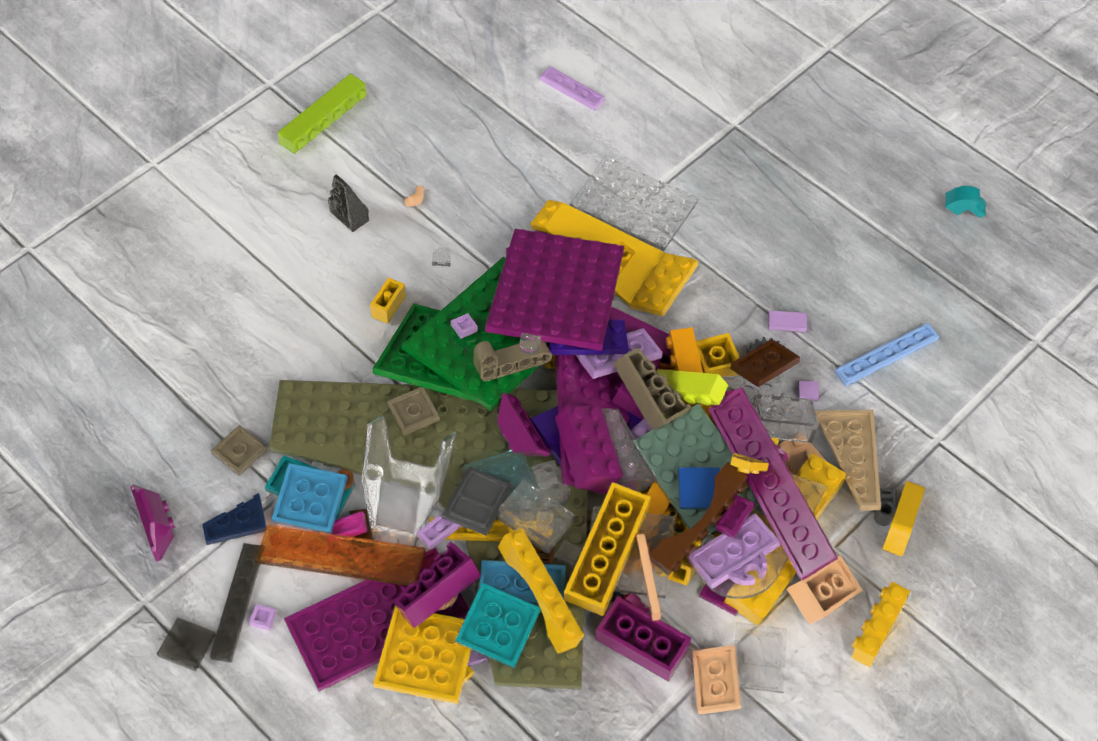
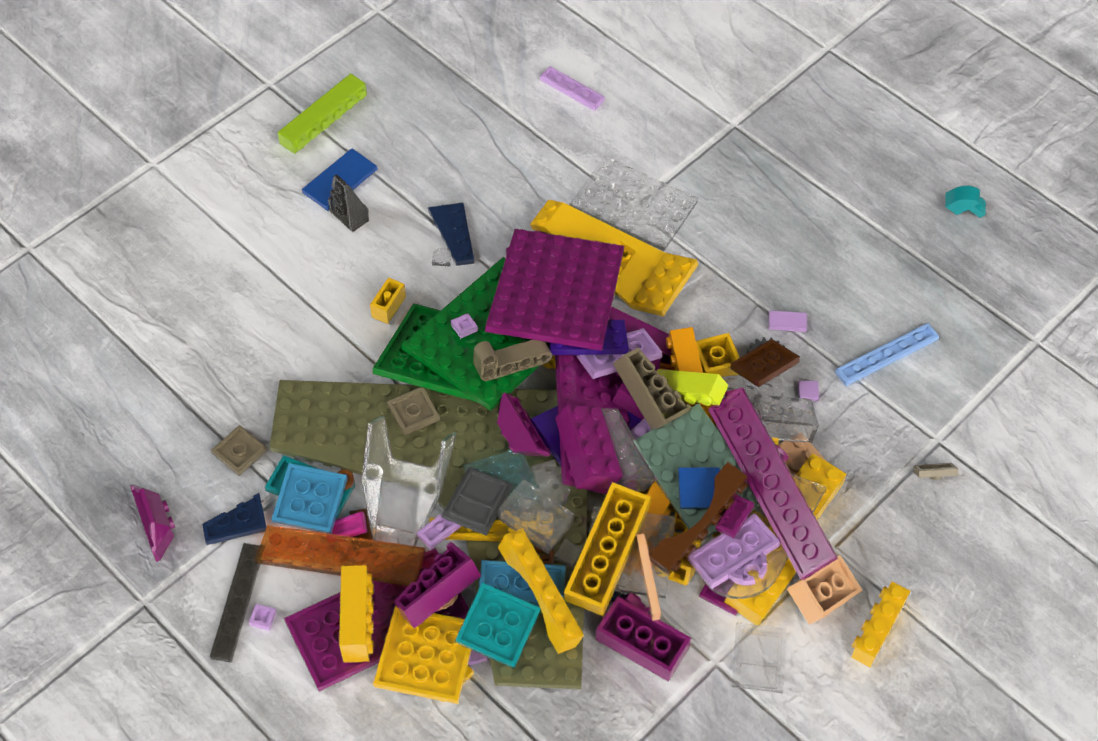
clear smoke plate [157,617,216,672] -> none
light nougat arm [404,186,424,207] -> none
clear tile [519,333,541,354] -> none
light nougat plate [692,645,742,714] -> none
yellow wing [731,453,769,474] -> none
tan wing [814,410,881,511] -> none
dark grey piece [874,488,897,526] -> none
yellow beam [882,480,926,557] -> none
none -> blue tile [302,148,378,211]
none -> yellow brick [339,565,374,663]
none -> dark blue wing [428,203,474,266]
none -> dark tan plate [914,463,958,479]

